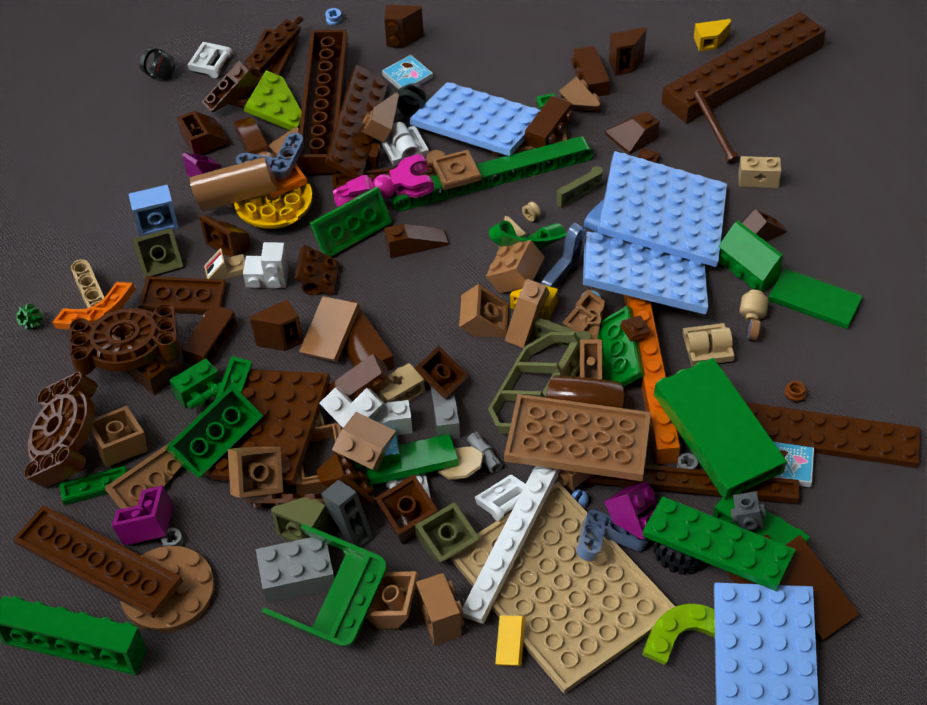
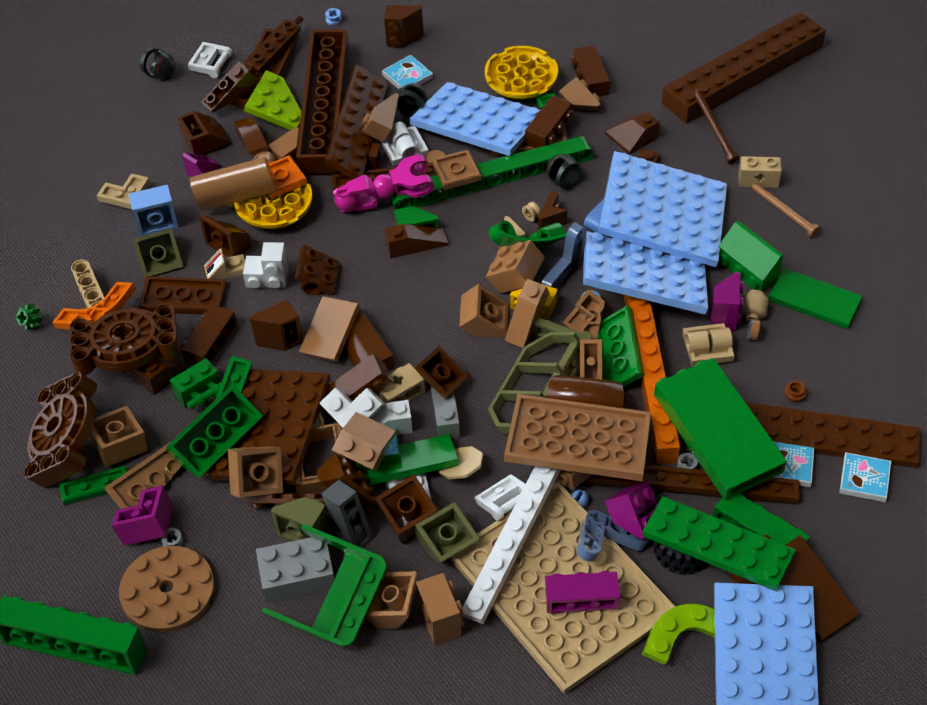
reddish brown plate [13,505,183,619] -> none
sand blue beam [236,133,304,179] -> none
green tile [310,187,392,257] -> none
light grey pin [467,432,502,473] -> none
yellow tile [495,615,525,666] -> none
olive plate [556,166,603,208] -> none
reddish brown slope [609,27,647,76] -> none
reddish brown plate [620,315,651,342] -> none
yellow slope [694,19,731,51] -> none
dark grey brick [731,491,766,530] -> none
reddish brown slope [742,209,787,242] -> none
none -> tan plate [97,173,150,209]
none -> green slope [394,206,439,228]
none -> yellow brick [485,46,558,100]
none -> reddish brown slope [538,191,567,230]
none -> magenta brick [545,571,620,613]
none -> pearl dark grey helmet [546,154,581,188]
none -> magenta slope [710,272,744,332]
none -> medium nougat bar [752,183,821,238]
none -> tile [839,452,891,502]

